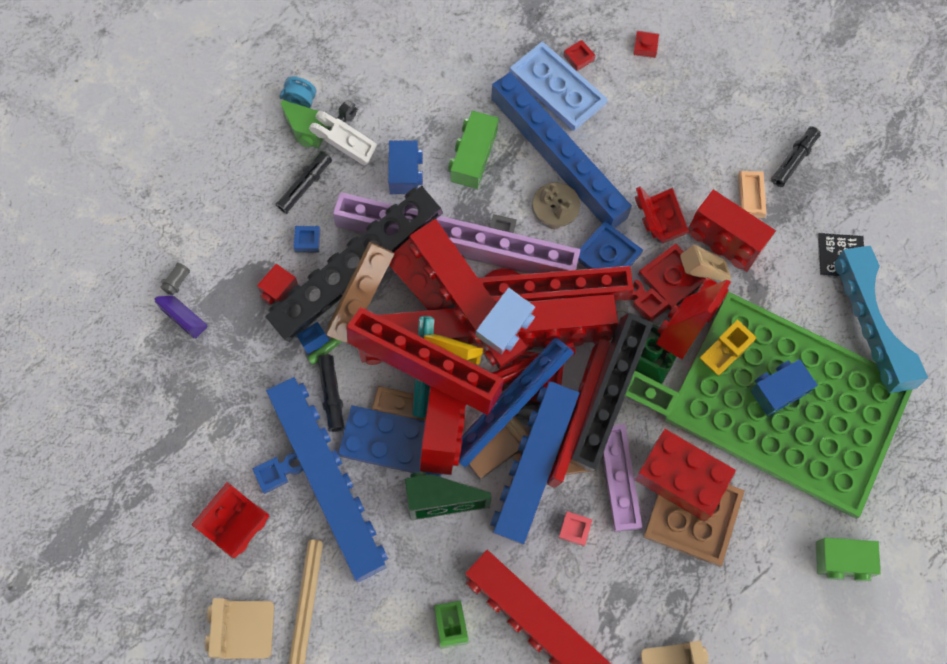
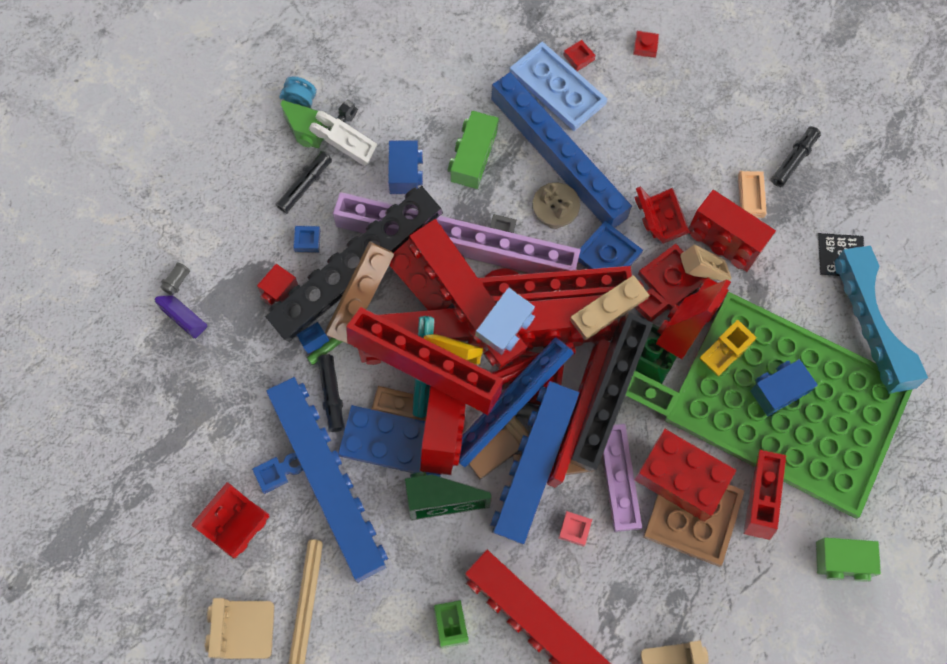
none -> tan plate [570,275,649,340]
none -> red slope [743,450,786,540]

